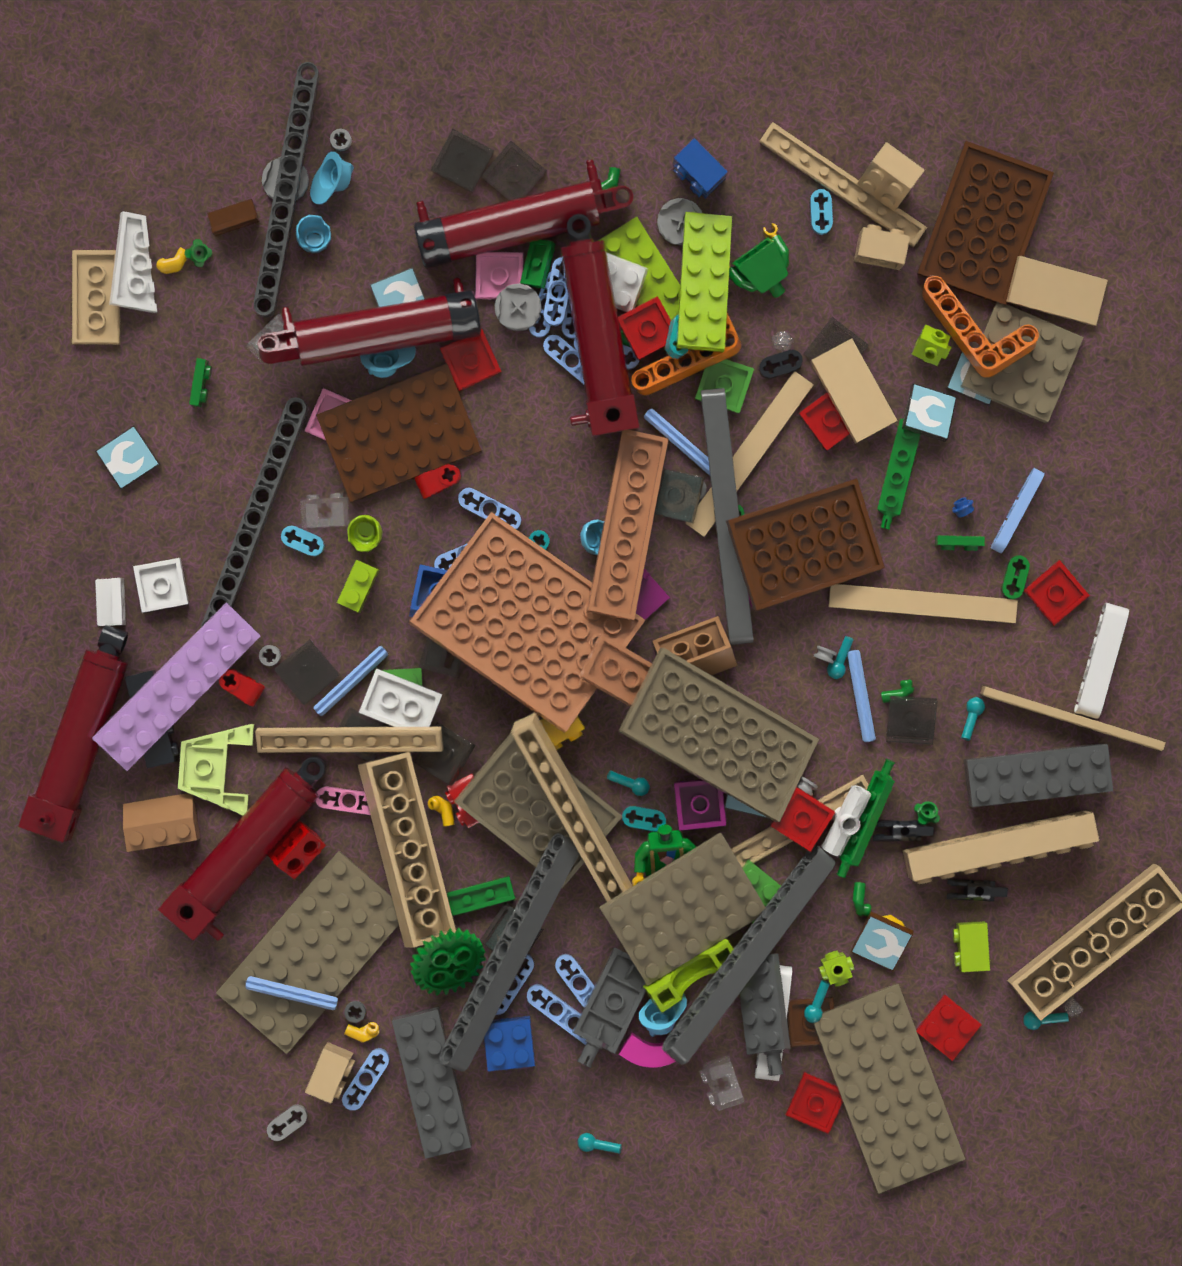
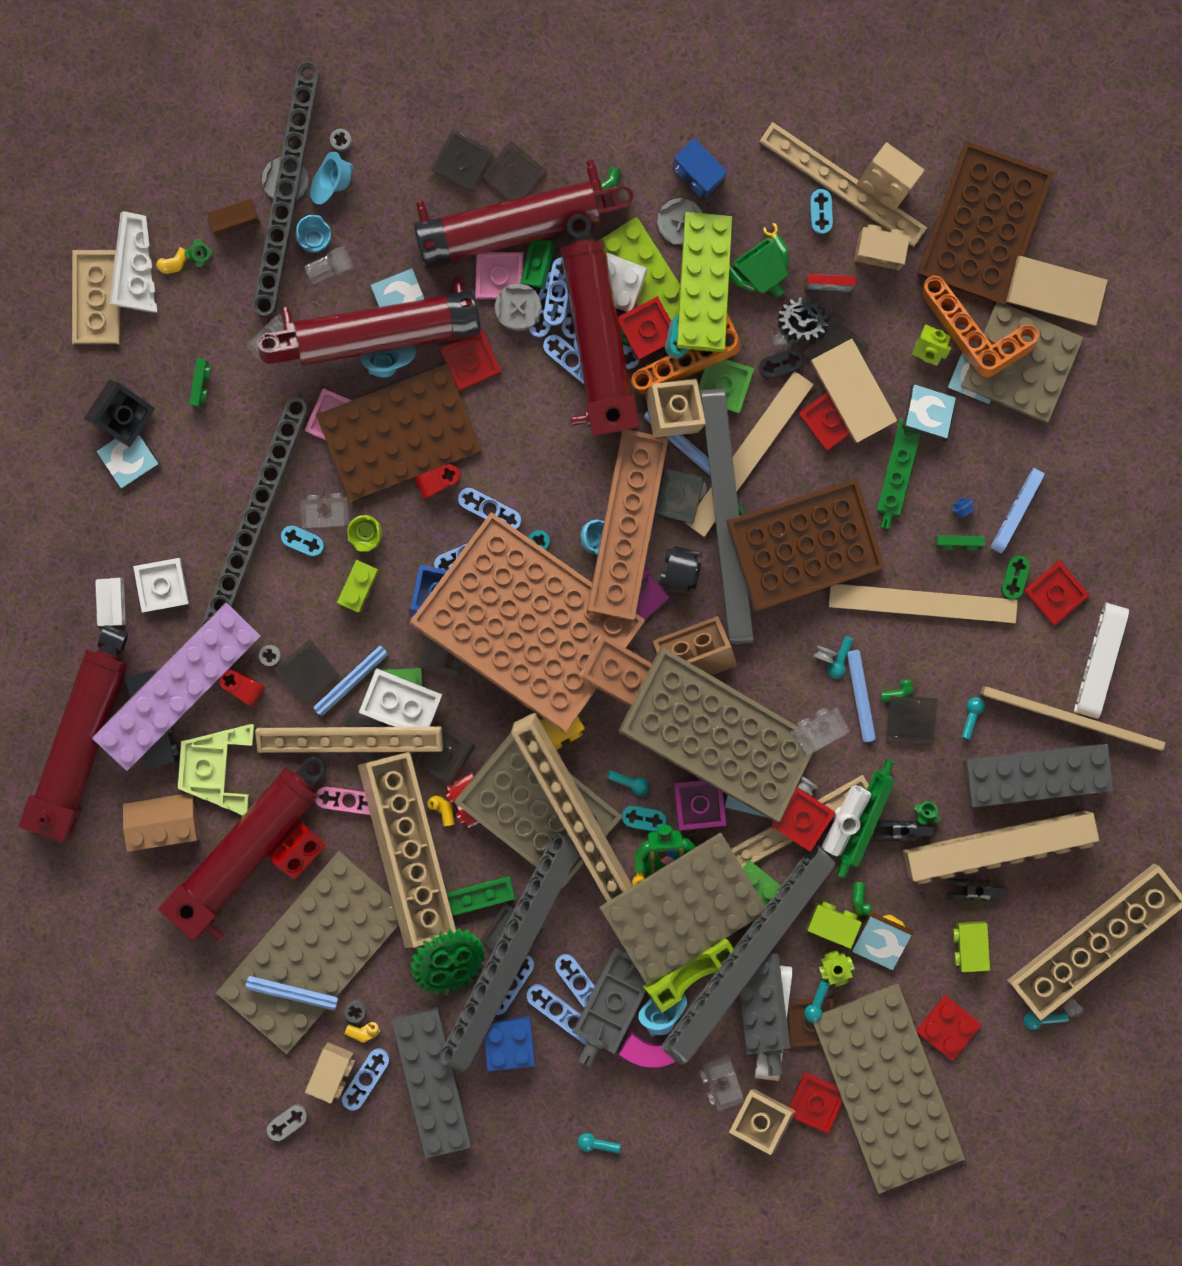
none -> black slope [84,380,155,447]
none -> clear piece [304,246,355,285]
none -> tan brick [645,379,706,438]
none -> black brick [659,546,702,598]
none -> tan brick [729,1089,795,1155]
none -> black gear [777,297,829,346]
none -> clear brick [791,707,850,756]
none -> red tile [804,274,856,292]
none -> lime brick [806,901,862,949]

